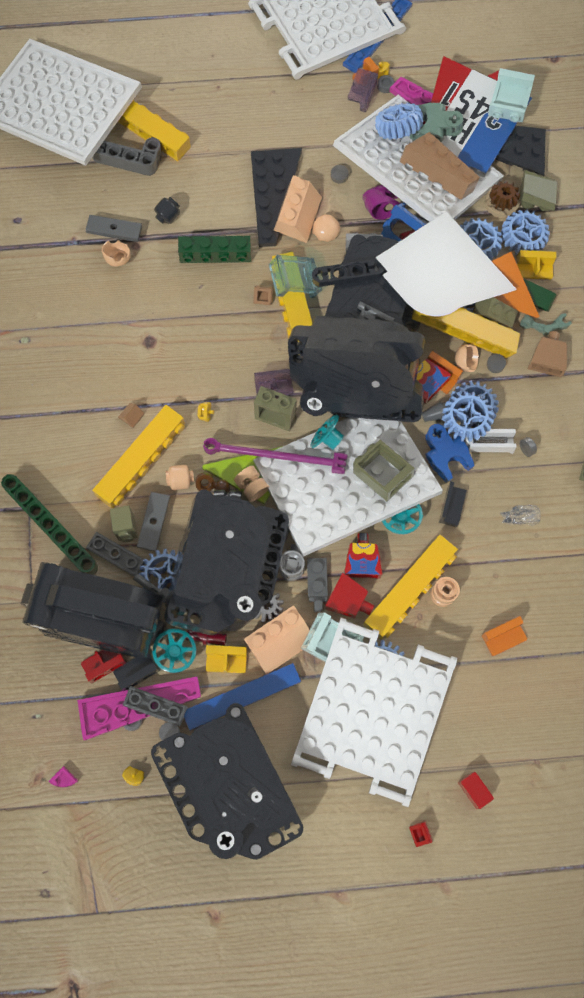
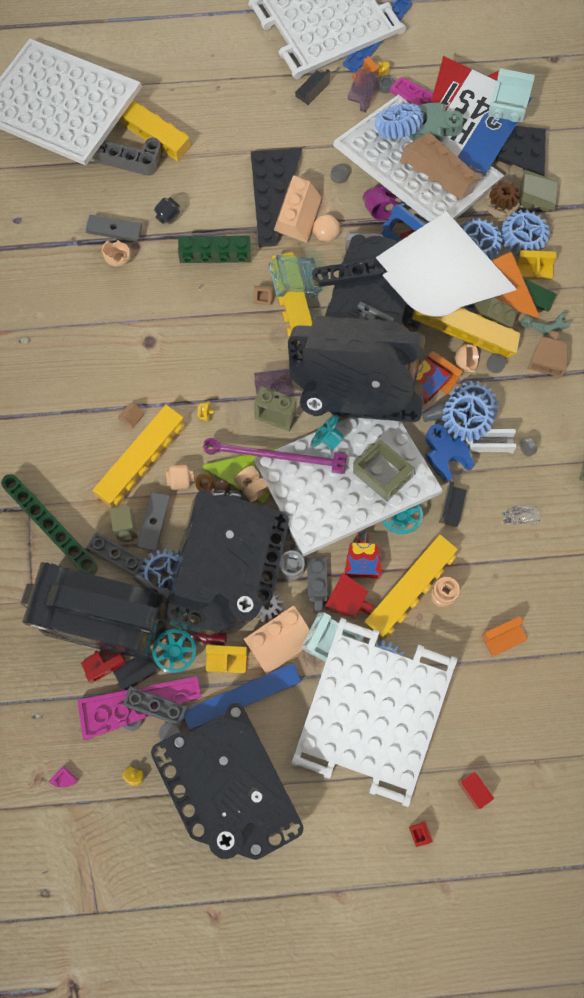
none -> black panel [295,69,330,105]

